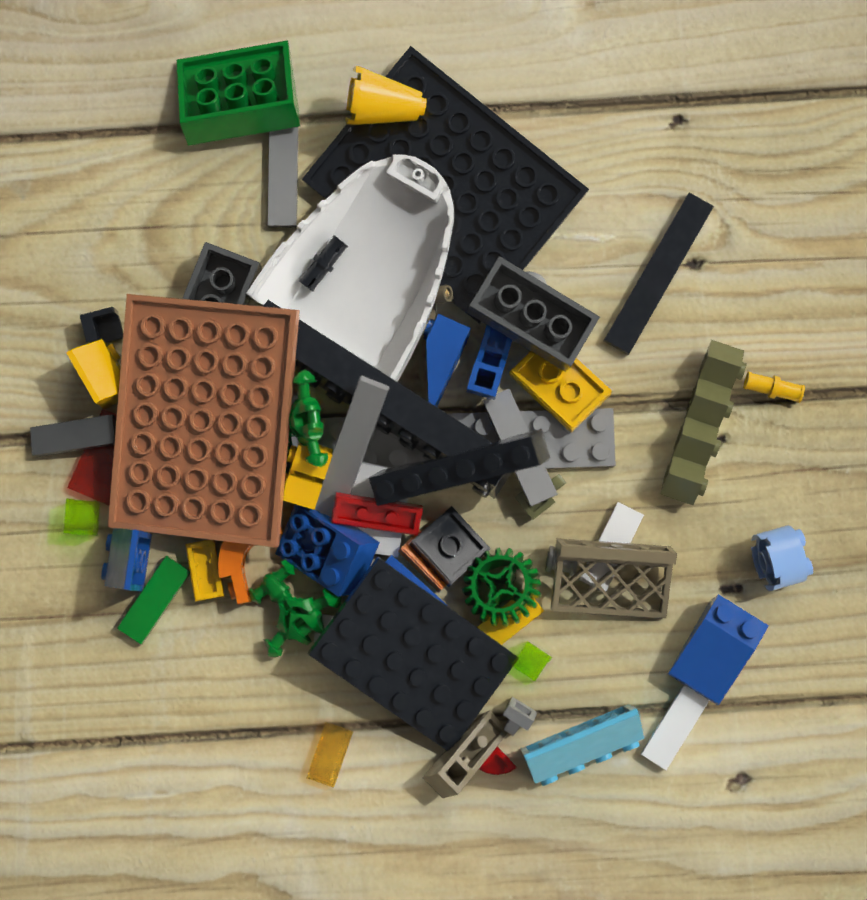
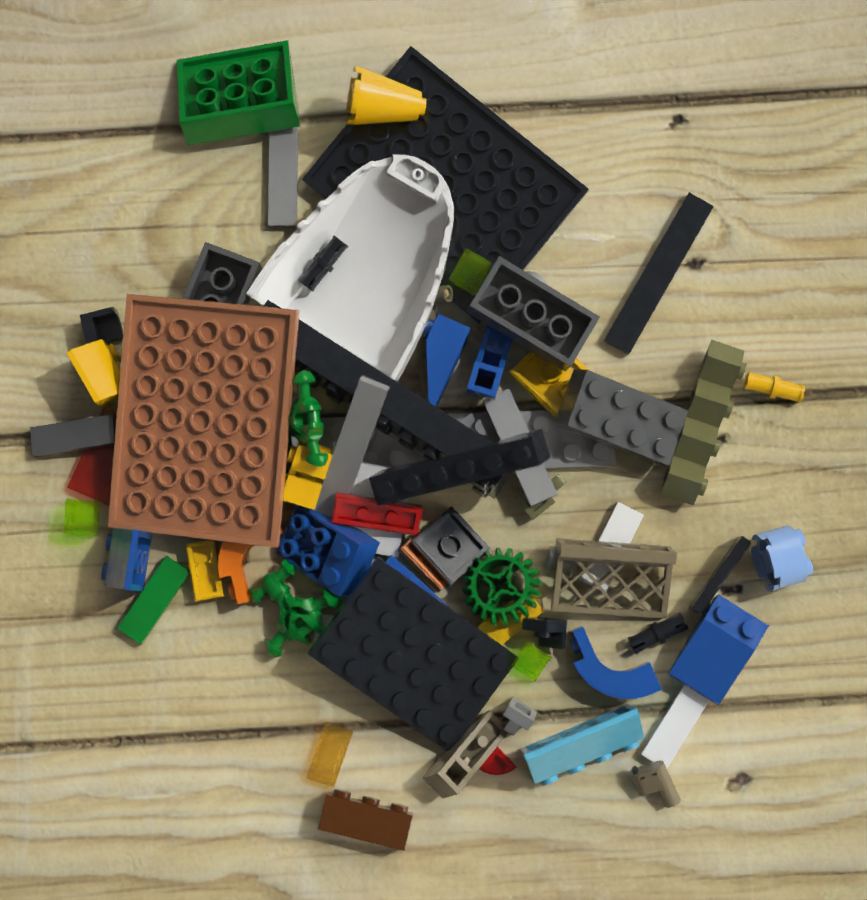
none -> reddish brown brick [318,789,413,851]
none -> clear neon green panel [449,249,492,295]
none -> black bracket [522,617,567,649]
none -> dark grey brick [554,370,688,466]
none -> blue arch [569,626,662,699]
none -> black pin [628,612,688,655]
none -> dark tan piece [631,761,681,808]
none -> black tile [688,536,751,613]

